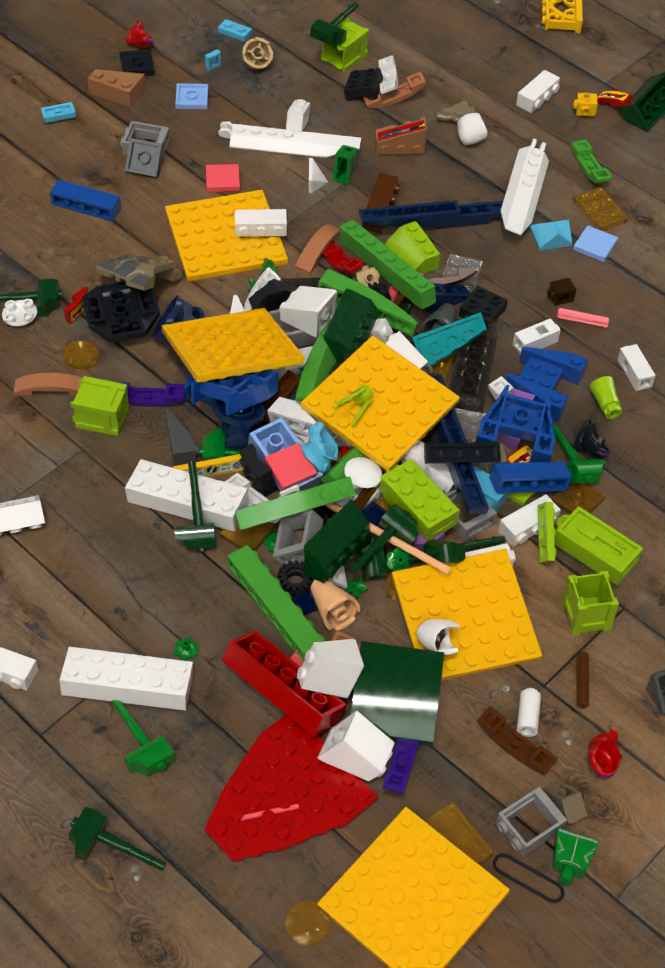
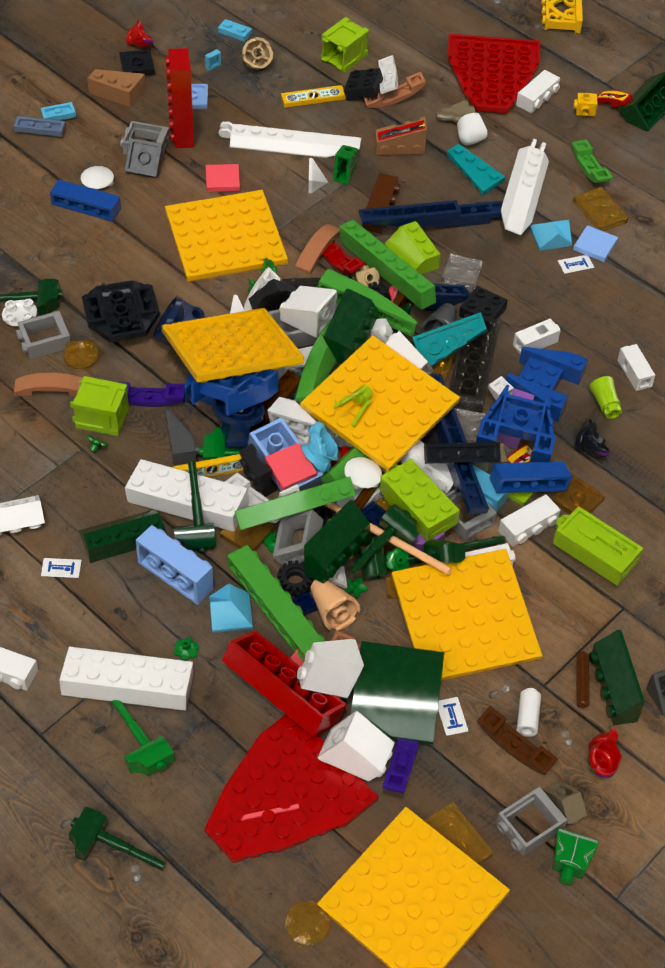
red slope [64,286,88,325] -> none
dark tan wedge [95,255,183,290] -> none
white brick [235,209,287,237] -> none
white brick [286,99,310,132] -> none
dark green piece [310,2,359,45] -> none
white piece [417,619,460,655] -> none
slope [420,267,477,285] -> none
black piece [493,854,565,903] -> none
lime plate [537,502,556,563] -> none
dark brown brick [547,277,576,306] -> none
green piece [553,423,607,483] -> none
coral axle [557,308,609,328] -> none
lime container [561,570,619,636] -> none
none -> sand blue plate [14,116,66,137]
none -> light grey window [16,311,72,359]
none -> white sticker [41,558,81,578]
none -> dark green slope [79,509,165,563]
none -> white dish [81,166,114,190]
none -> green plant [86,435,107,452]
none -> light blue brick [136,525,214,605]
none -> red brick [165,48,194,149]
none -> medium azure slope [209,584,253,633]
none -> tile [281,85,346,108]
none -> white sticker [438,697,468,736]
none -> red wing [447,34,540,113]
none -> teal wing [447,143,505,196]
none -> white sticker [558,255,595,274]
none -> dark green slope [589,630,645,726]

